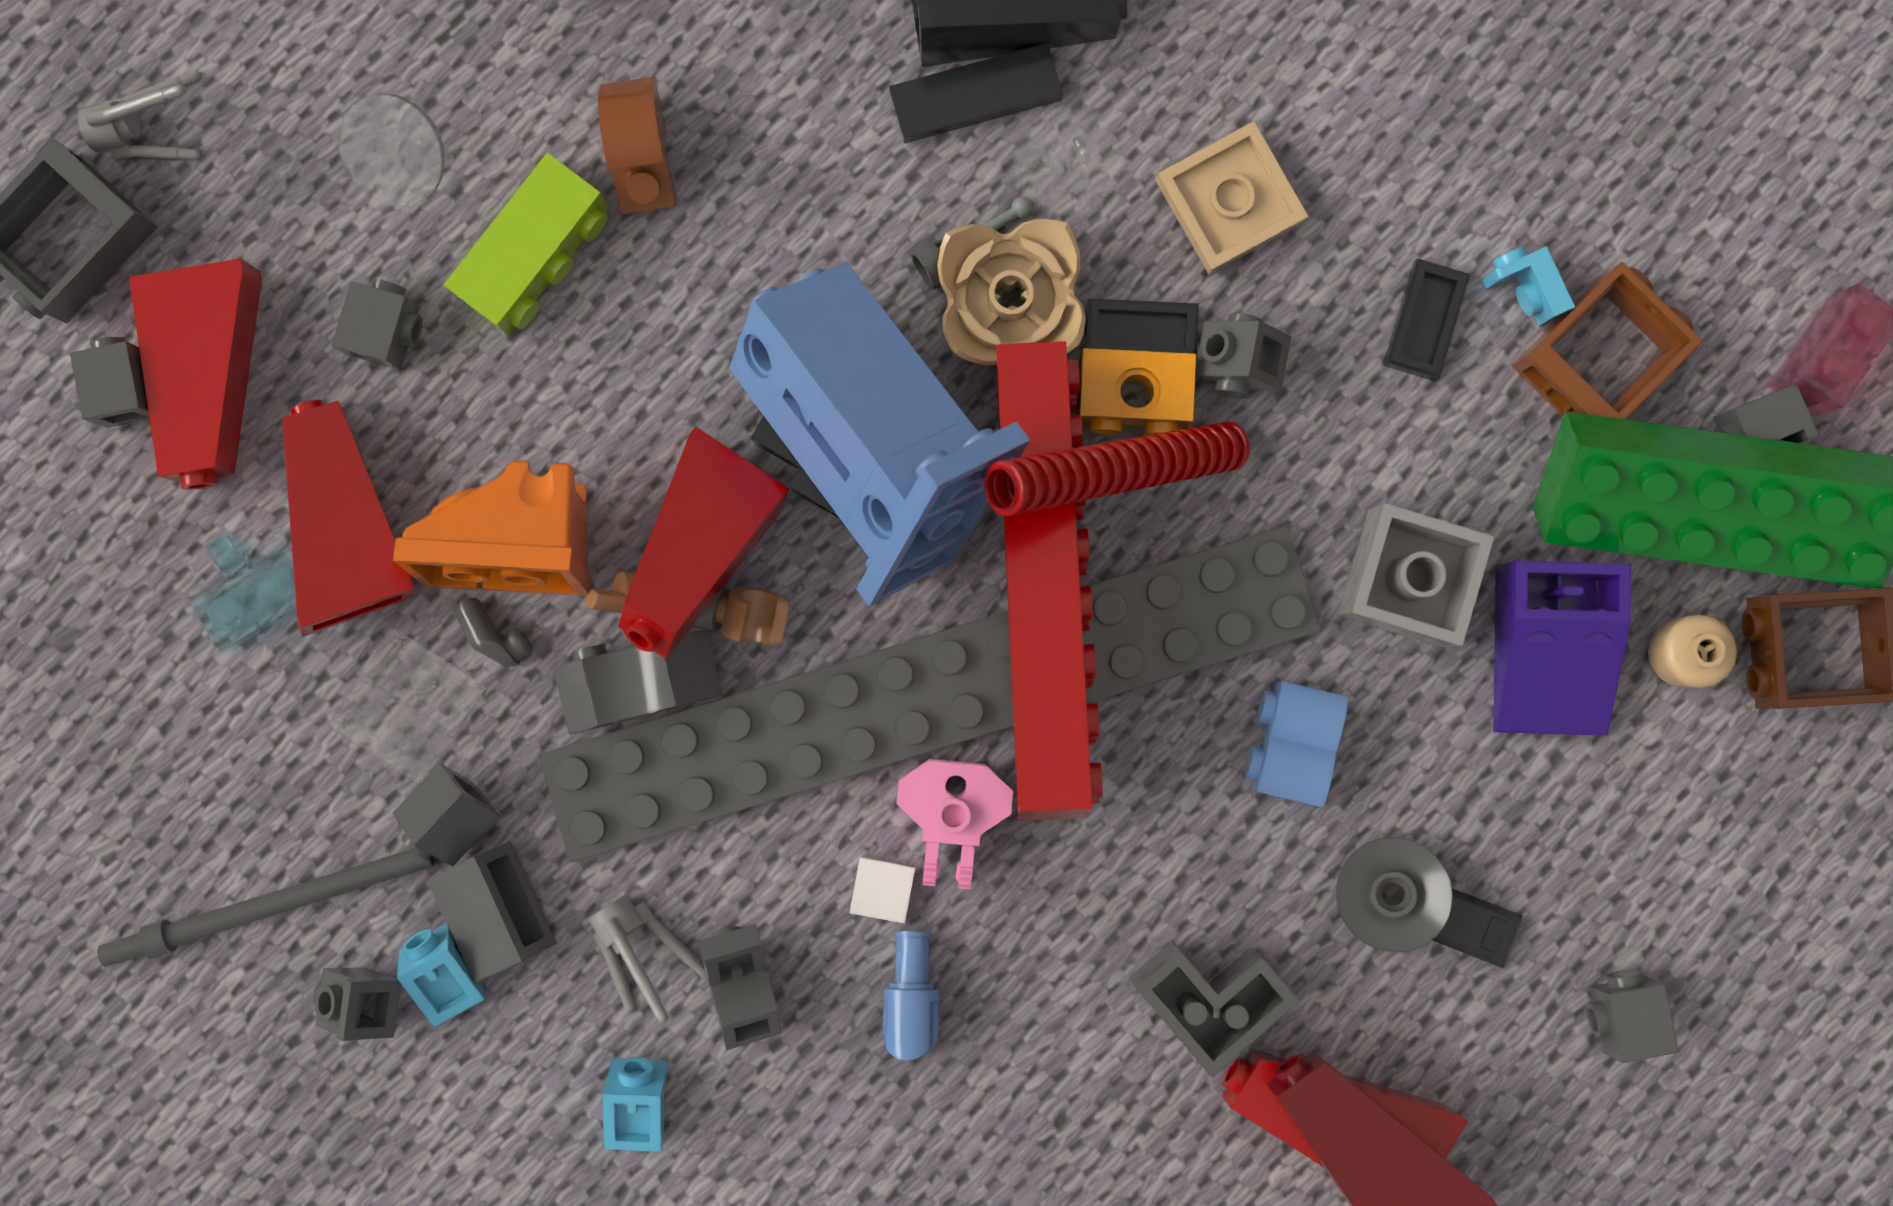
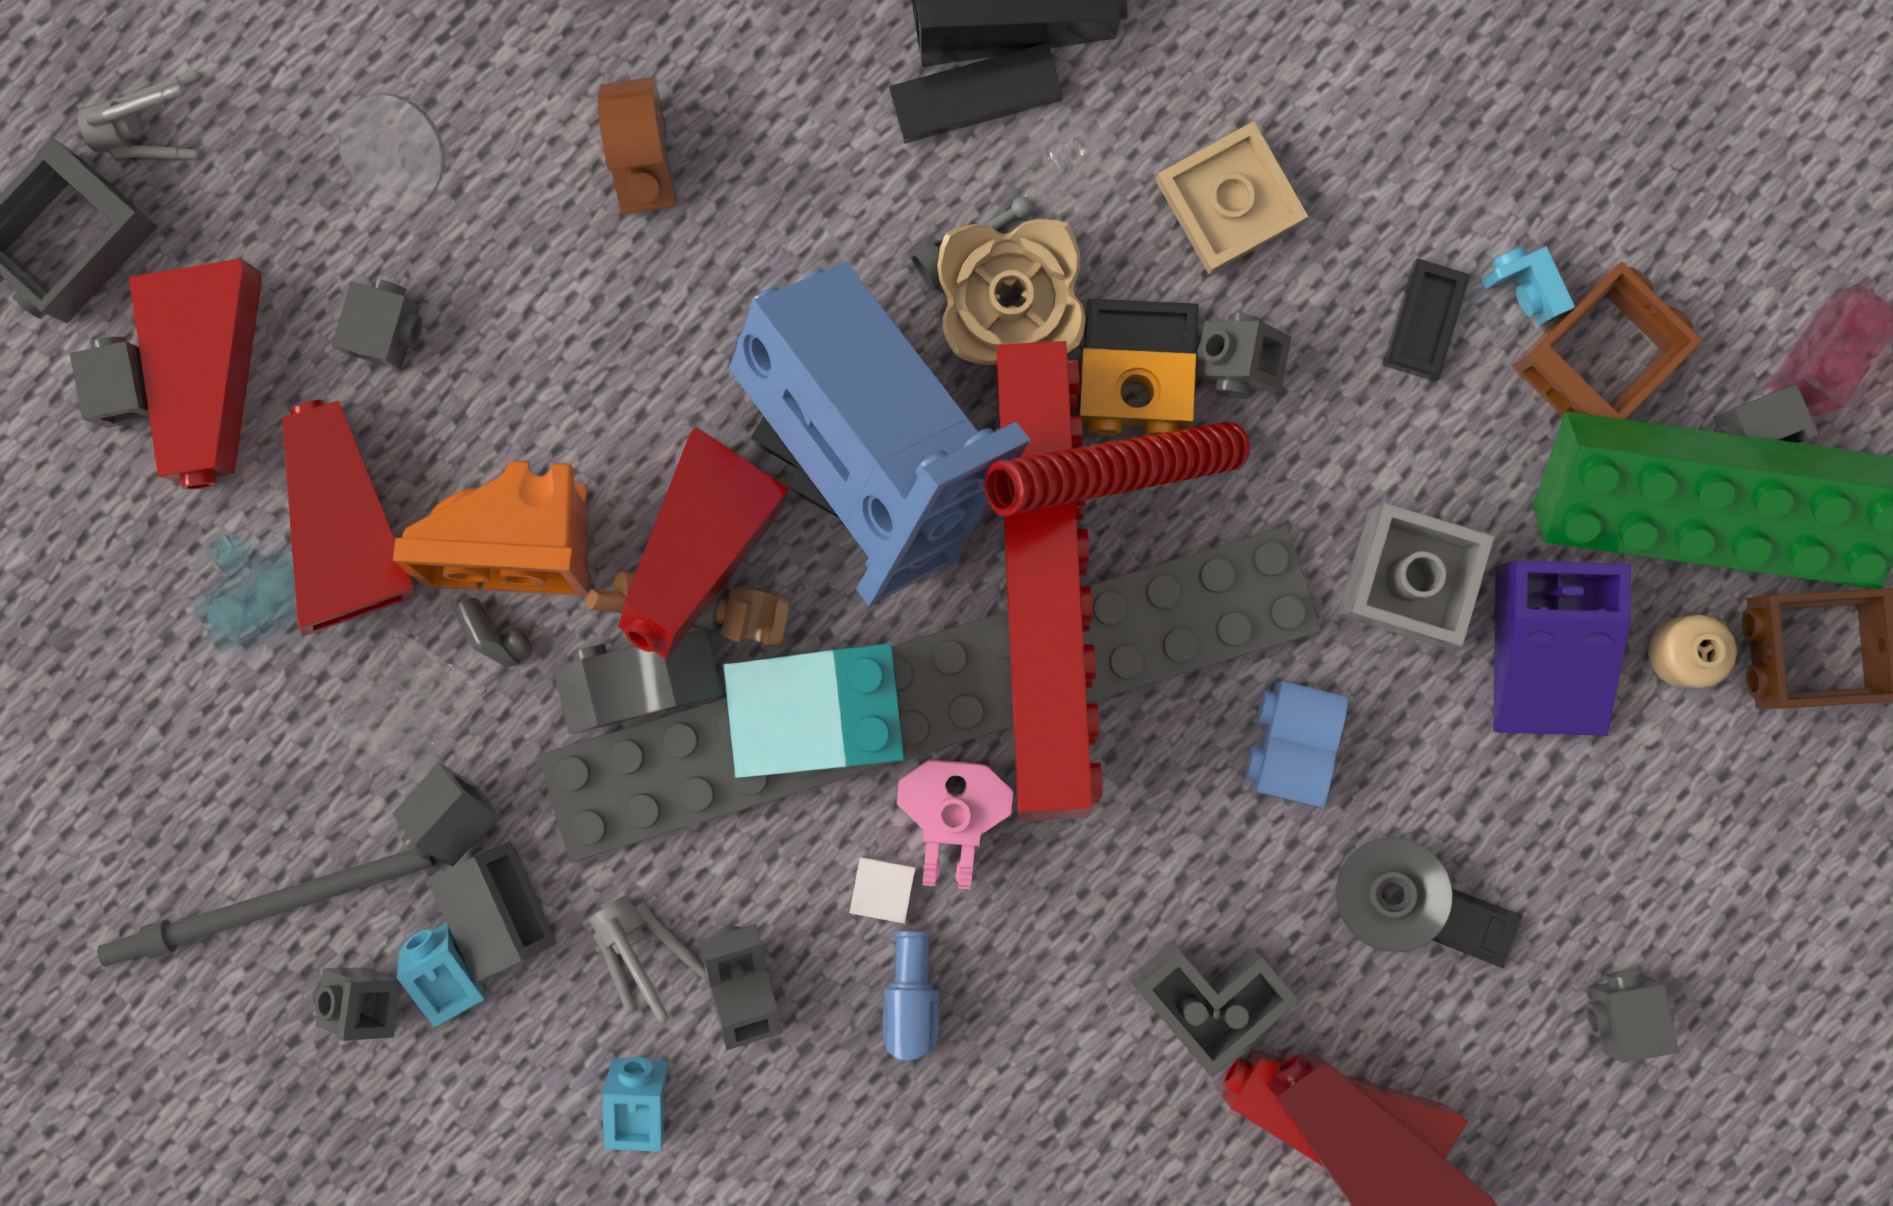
lime brick [443,152,610,336] -> none
none -> slope [723,644,905,778]

